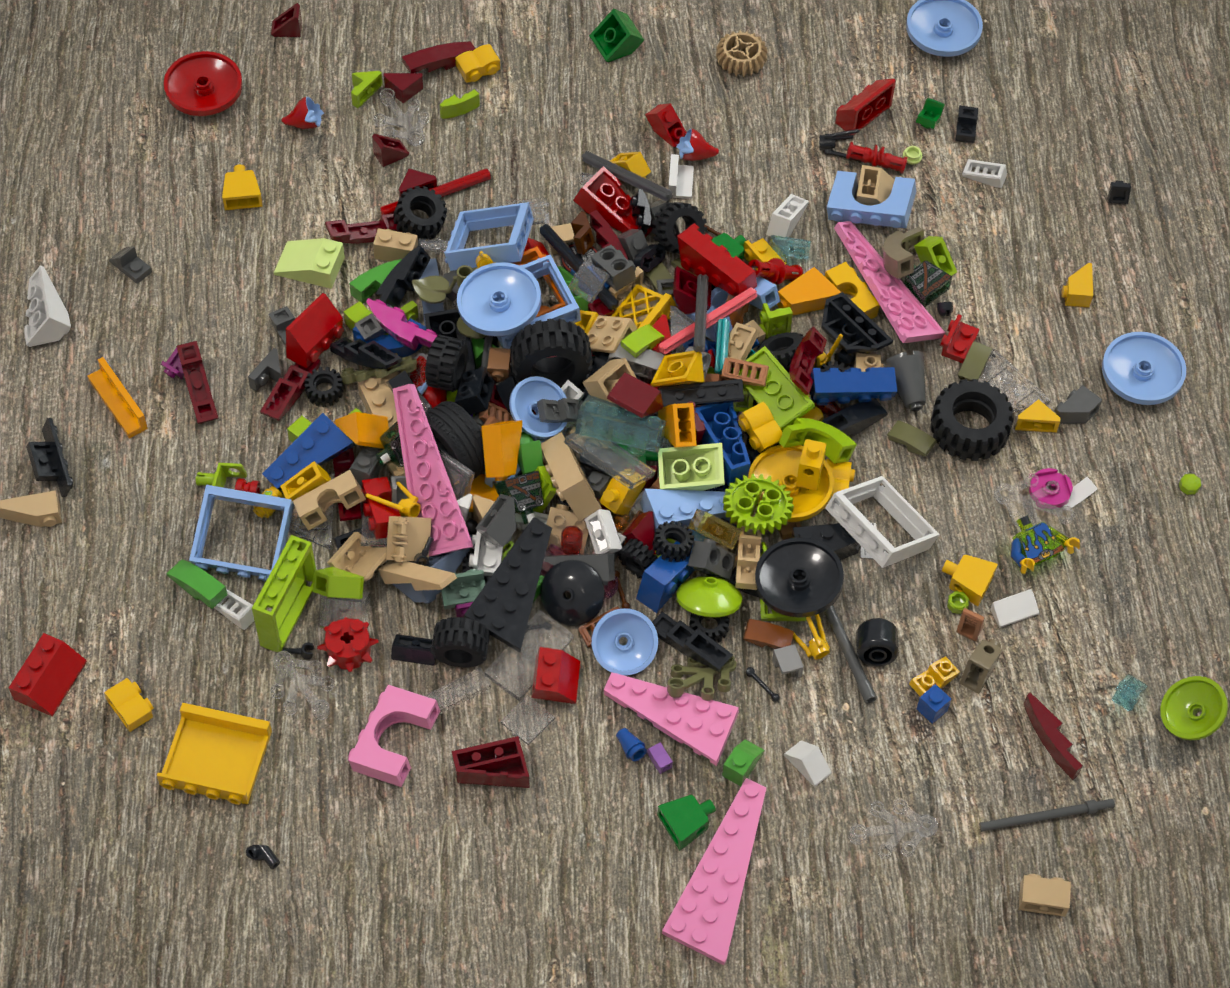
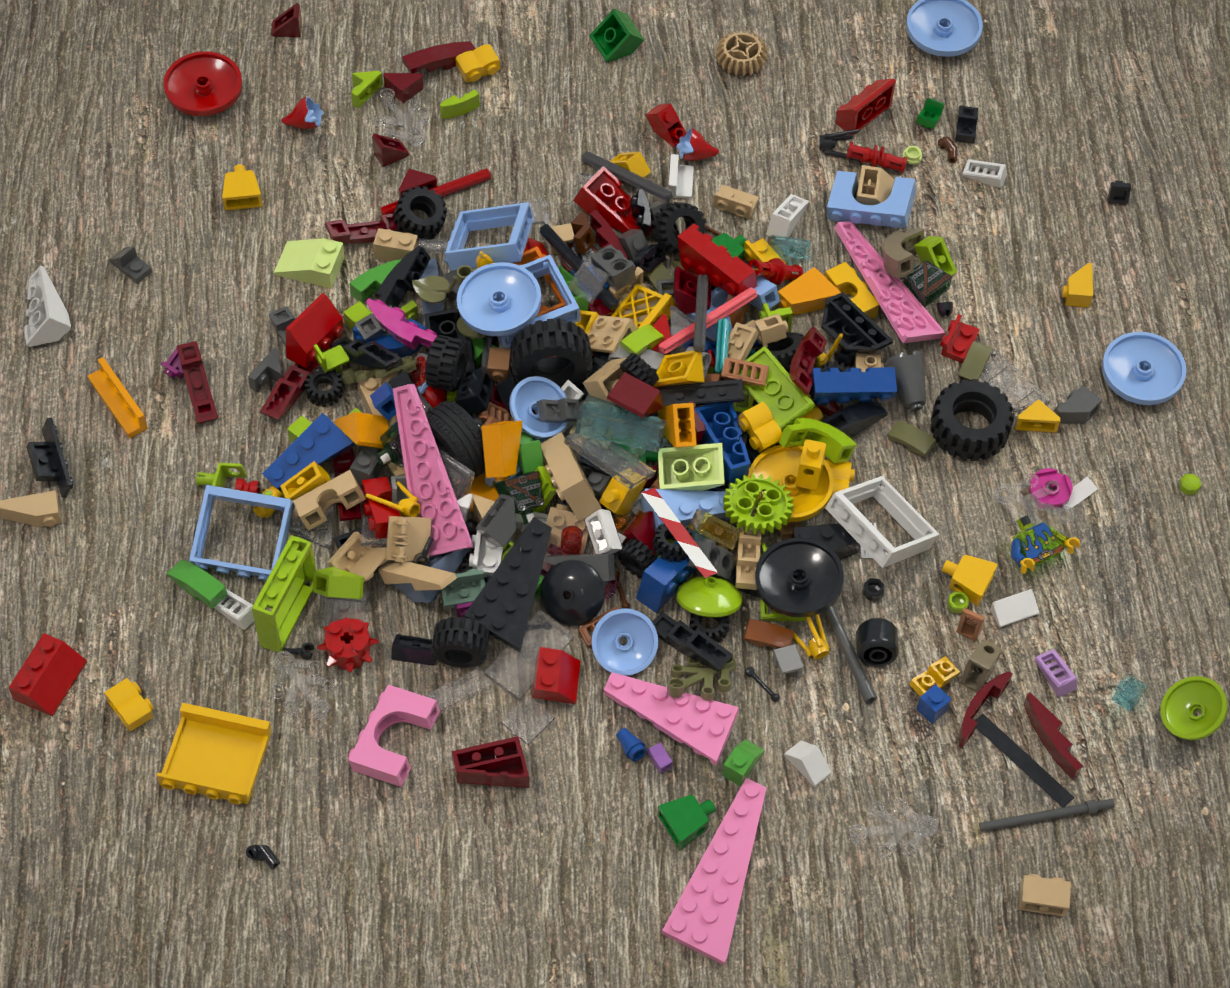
none -> lime bracket [313,344,349,373]
none -> blue brick [370,382,396,421]
none -> black tyre [620,353,659,387]
none -> sticker [641,488,718,578]
none -> tan bracket [713,185,759,219]
none -> tan brick [755,314,789,347]
none -> black tile [863,578,885,601]
none -> reddish brown arm [938,136,958,163]
none -> dark red slope [959,672,1013,749]
none -> black sticker [975,714,1075,808]
none -> lavender slope [1035,649,1077,697]

